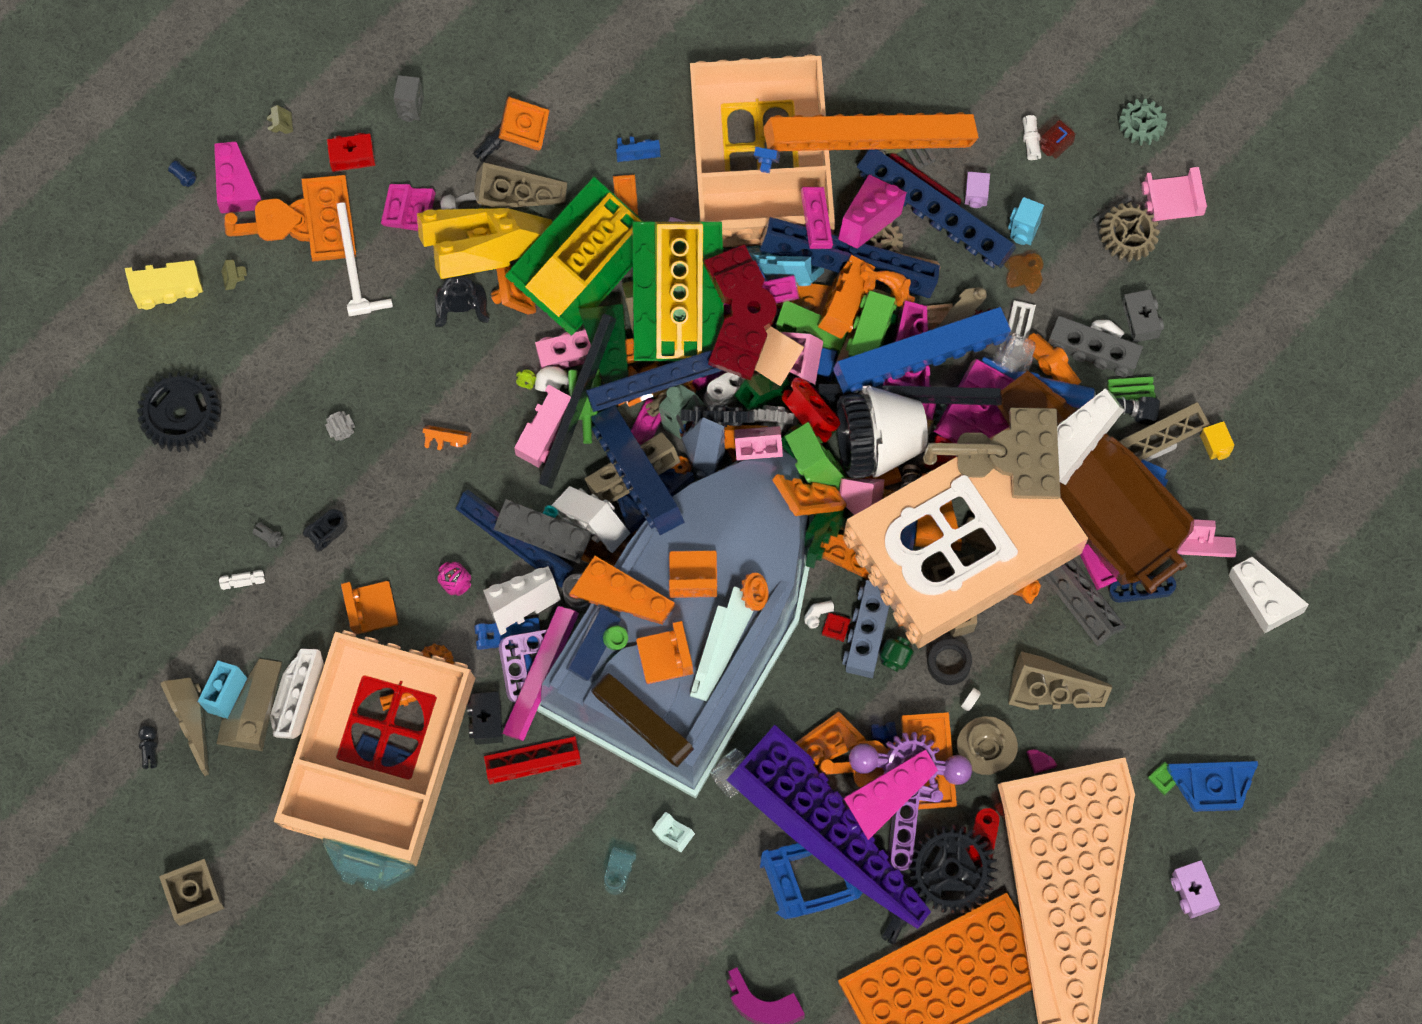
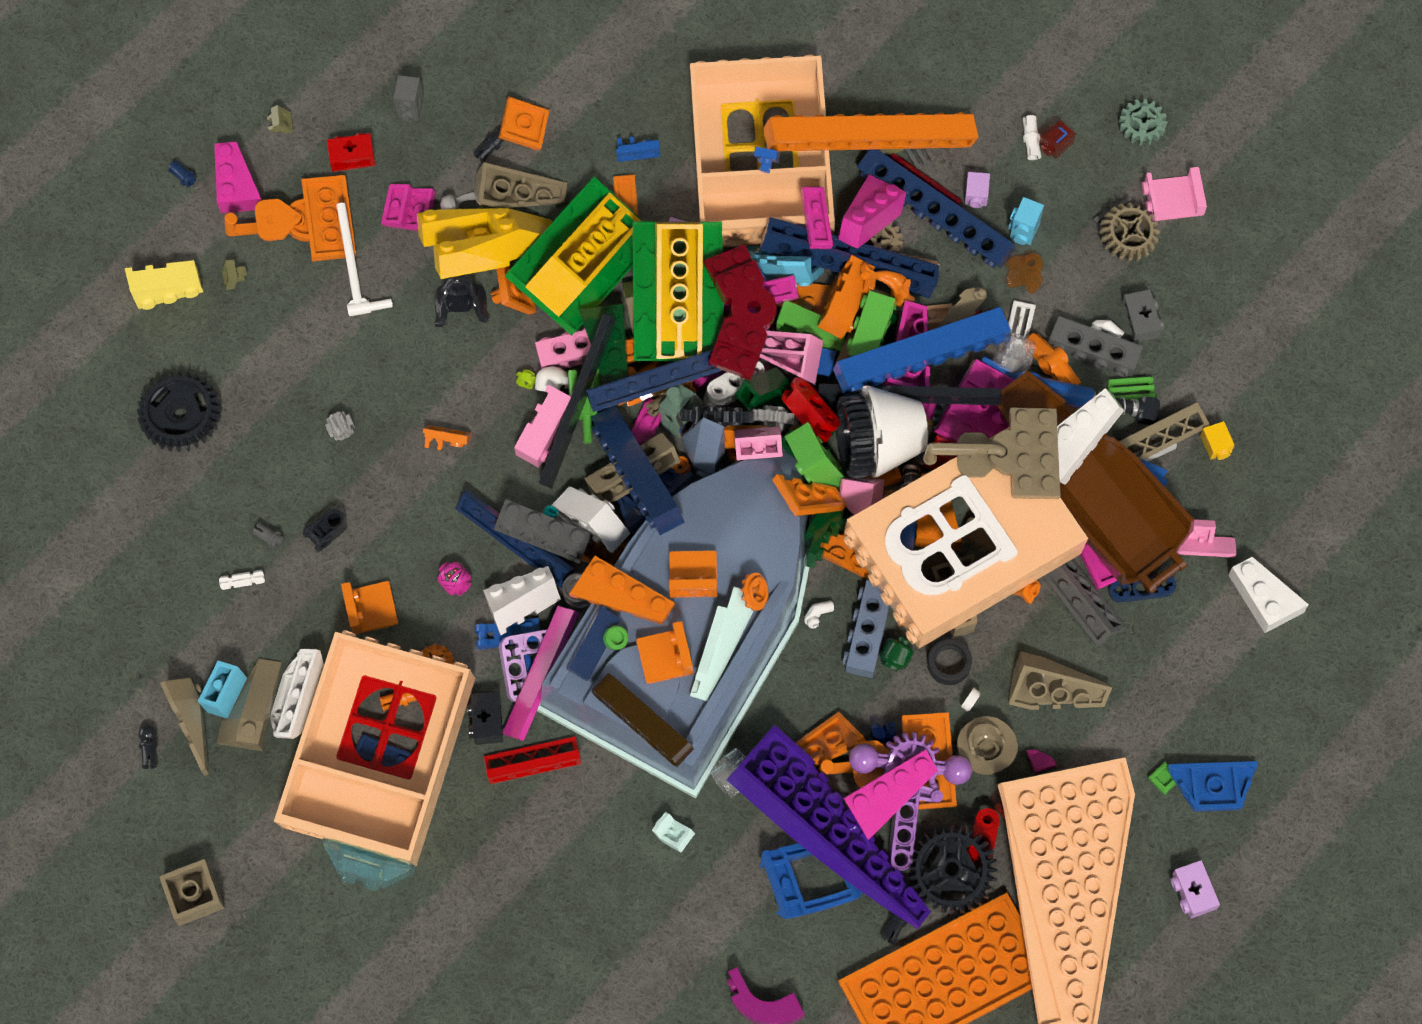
clear light blue piece [604,846,637,895] -> none
light nougat slope [755,327,804,386] -> none
red tile [822,613,851,642] -> none

